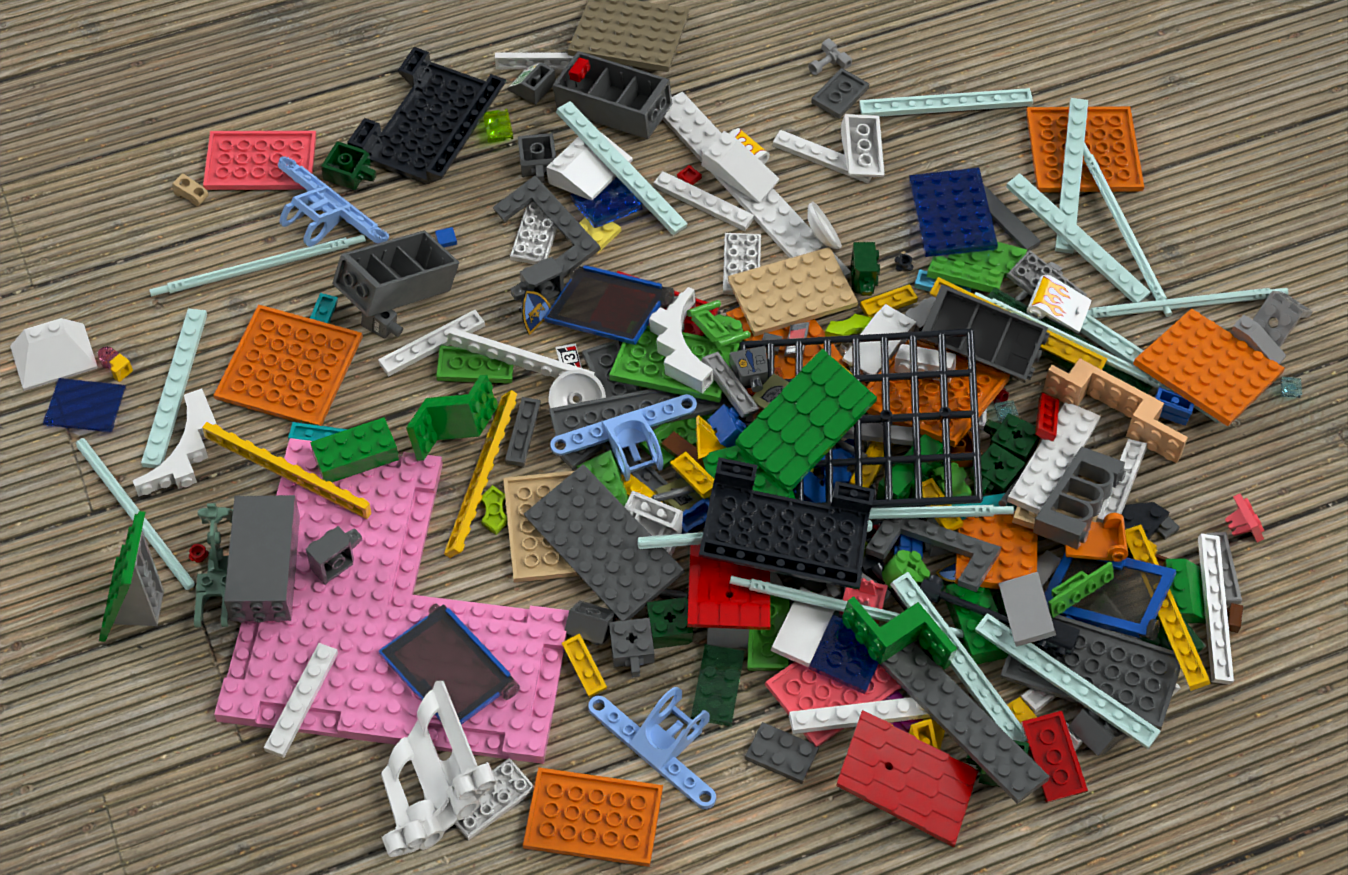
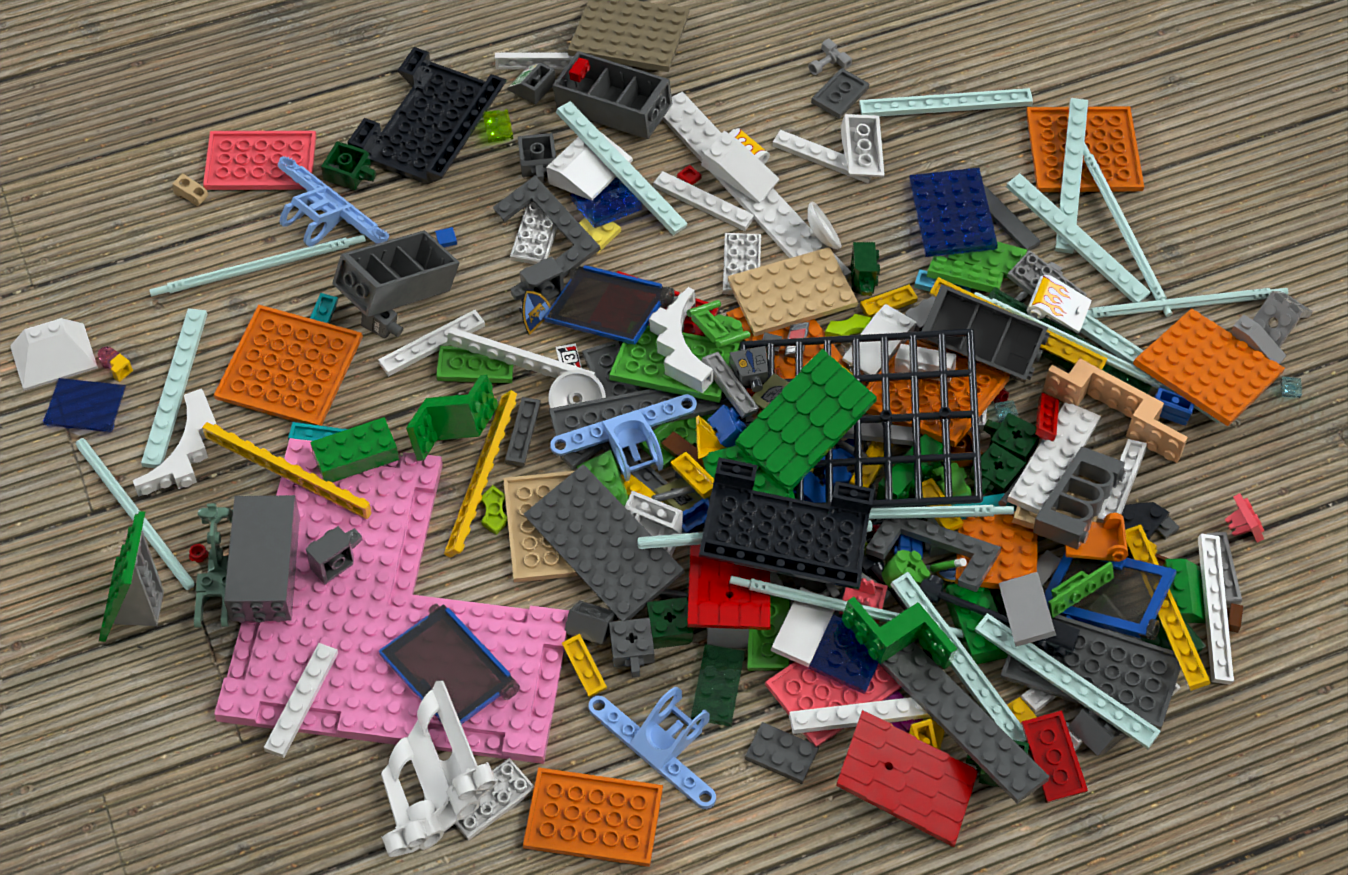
black plate [894,254,914,271] -> none
none -> bright green bar [926,558,967,573]

